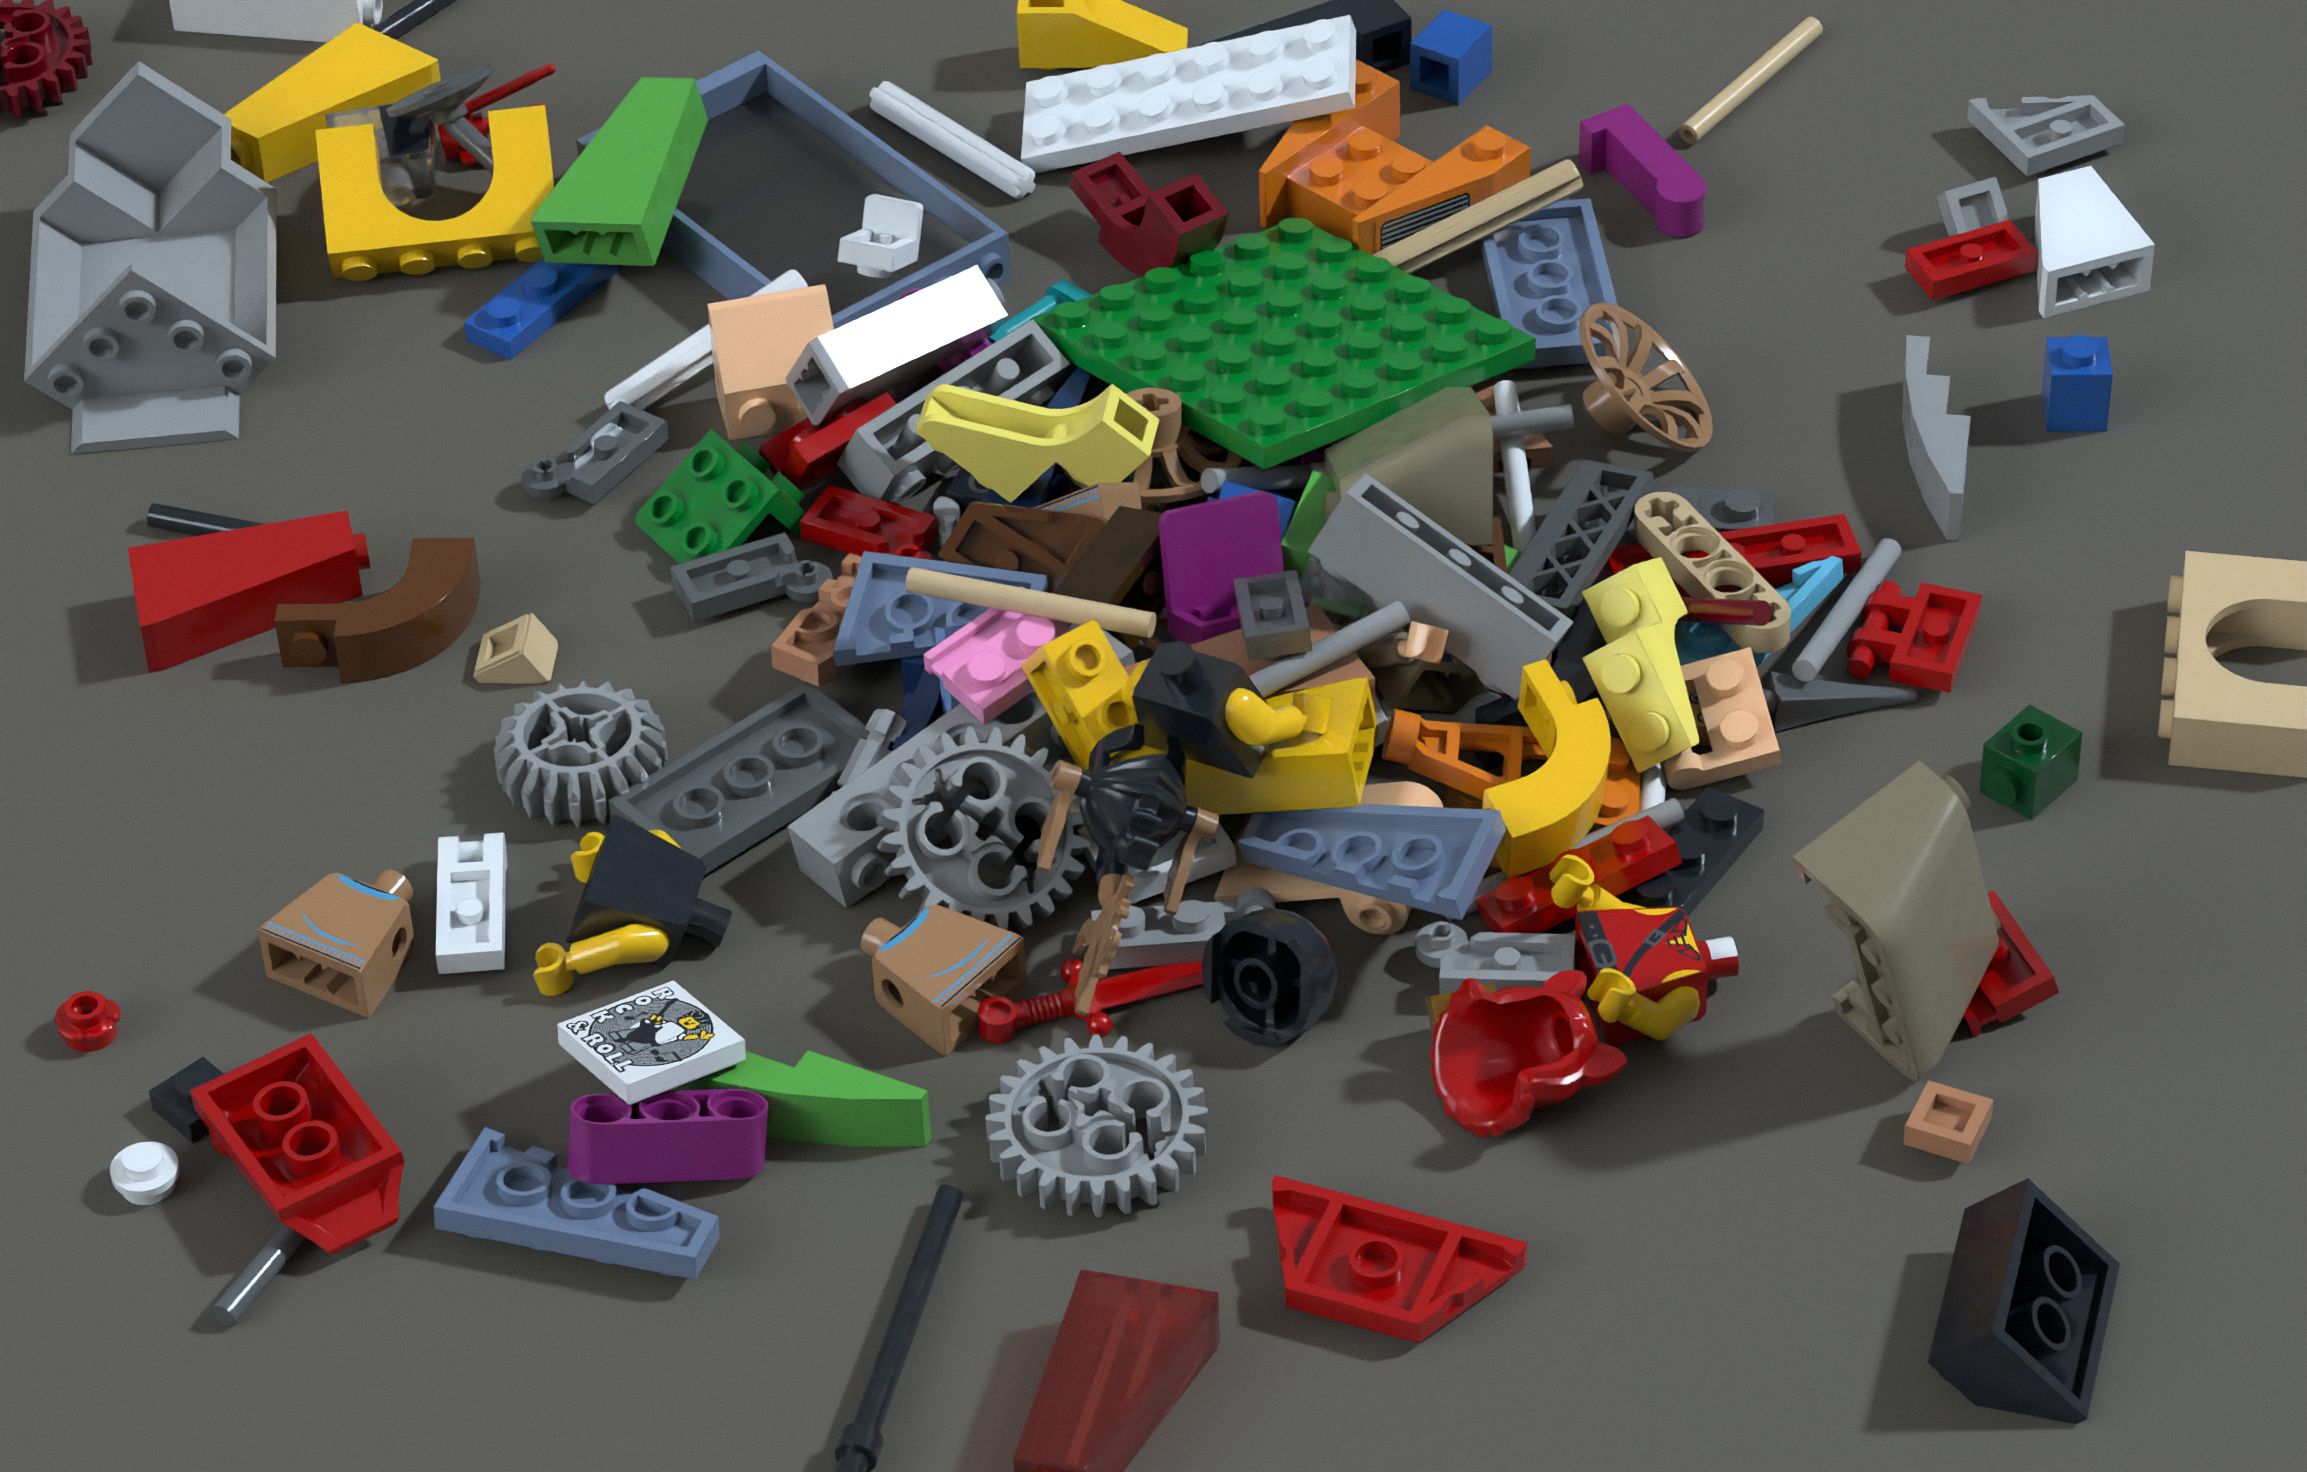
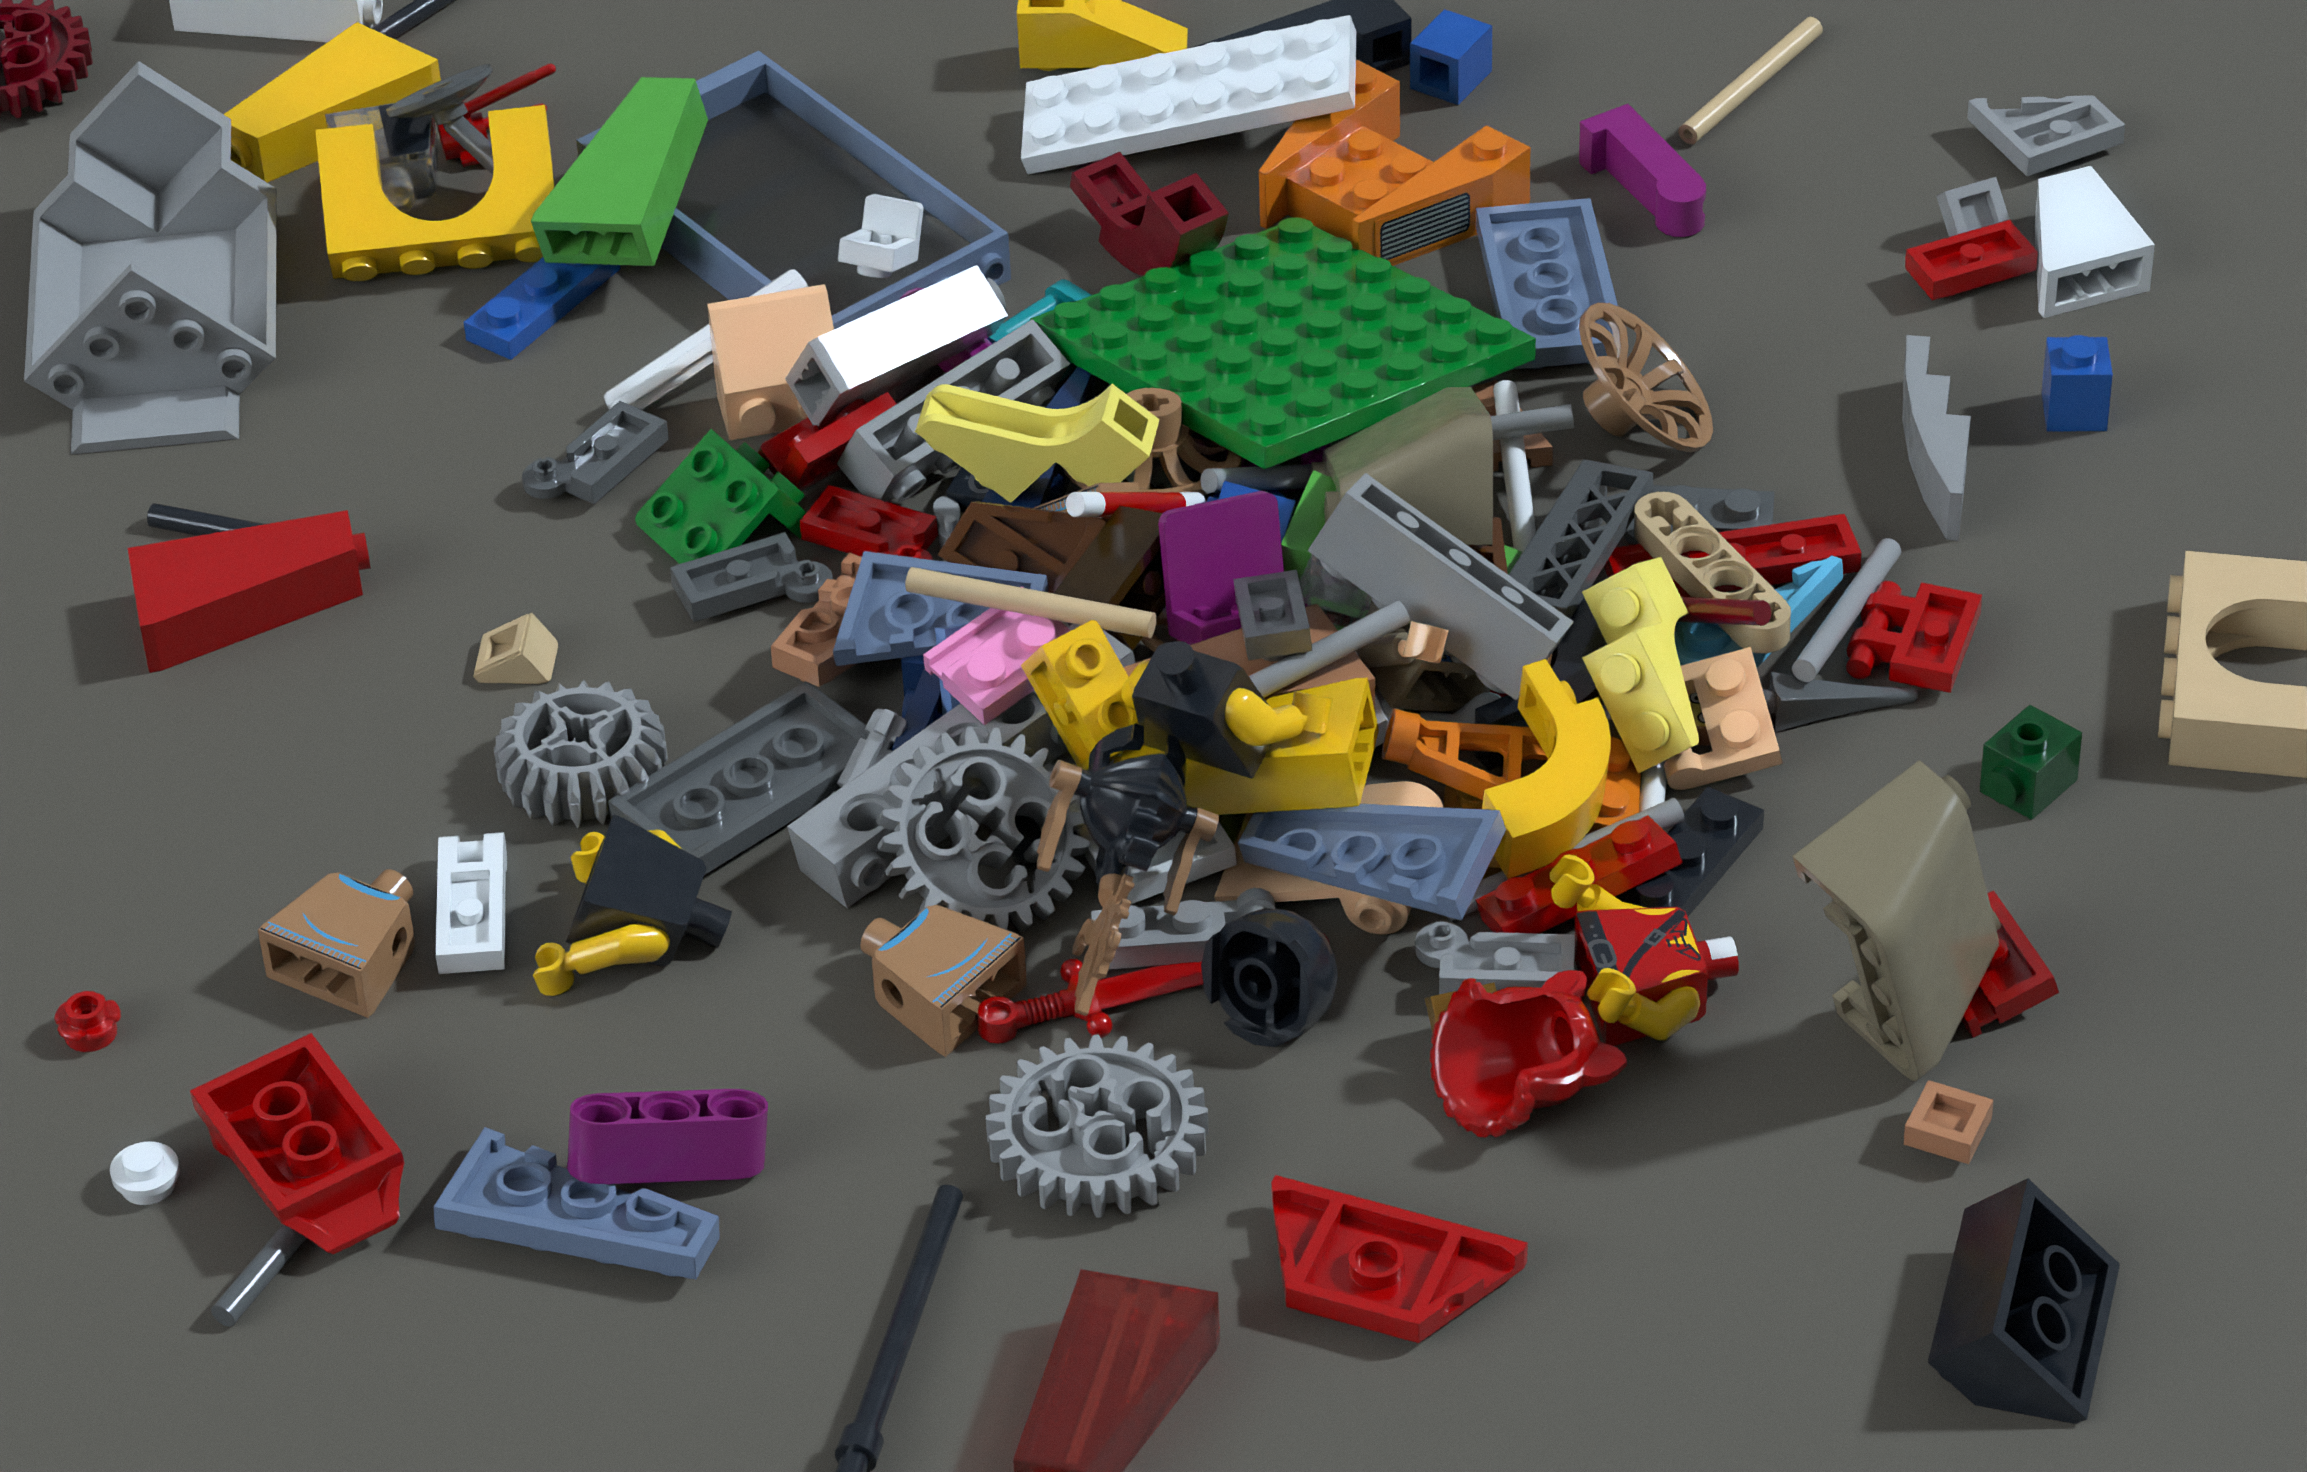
black plate [149,1057,223,1144] -> none
reddish brown arch [274,538,481,683] -> none
tile [557,980,746,1105] -> none
bright green slope [668,1050,931,1147] -> none
white axle [869,81,1036,199] -> none
tan axle [1372,159,1583,274] -> none
none -> bar [1066,492,1206,517]

